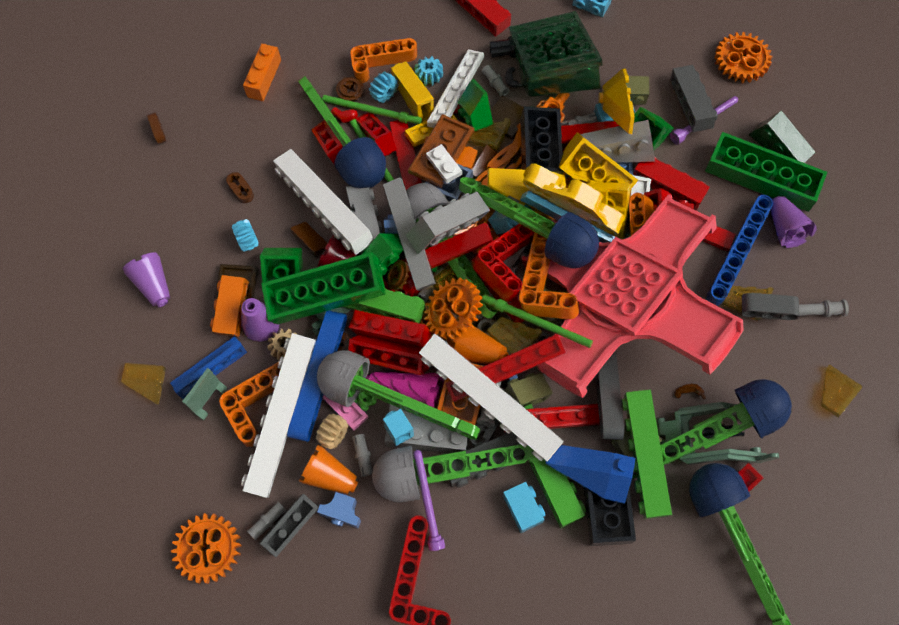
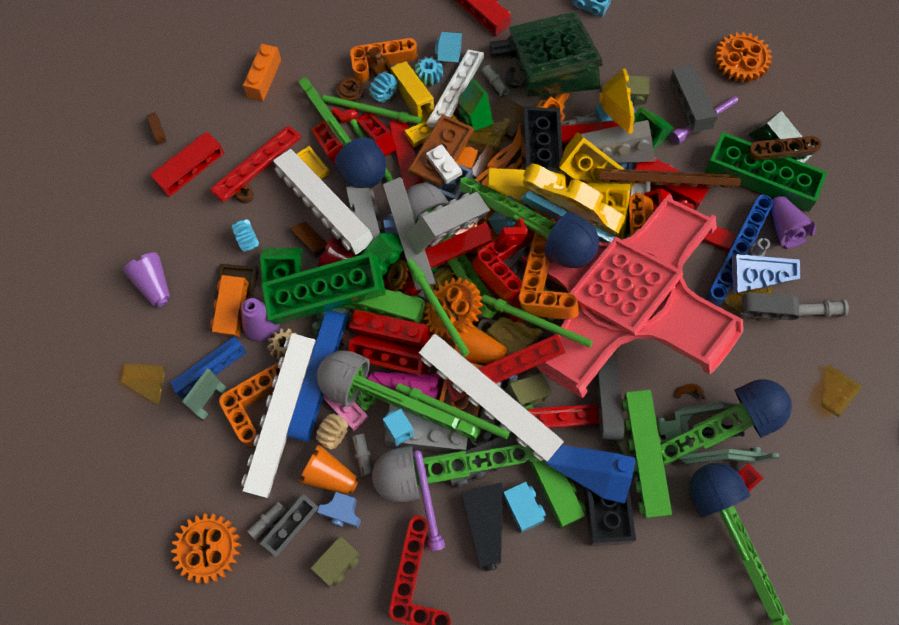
none -> red brick [150,132,225,197]
none -> red tile [210,125,301,203]
none -> yellow tile [297,146,330,179]
none -> olive brick [311,536,361,588]
none -> reddish brown plate [368,47,391,77]
none -> bright green bar [396,383,510,439]
none -> bright green bar [407,259,470,357]
none -> medium azure brick [435,32,462,62]
none -> black slope [461,482,503,572]
none -> red bracket [497,218,528,246]
none -> reddish brown plate [593,168,741,188]
none -> wing [732,254,800,293]
none -> reddish brown beam [748,136,822,161]
none -> light grey pin [748,238,770,256]

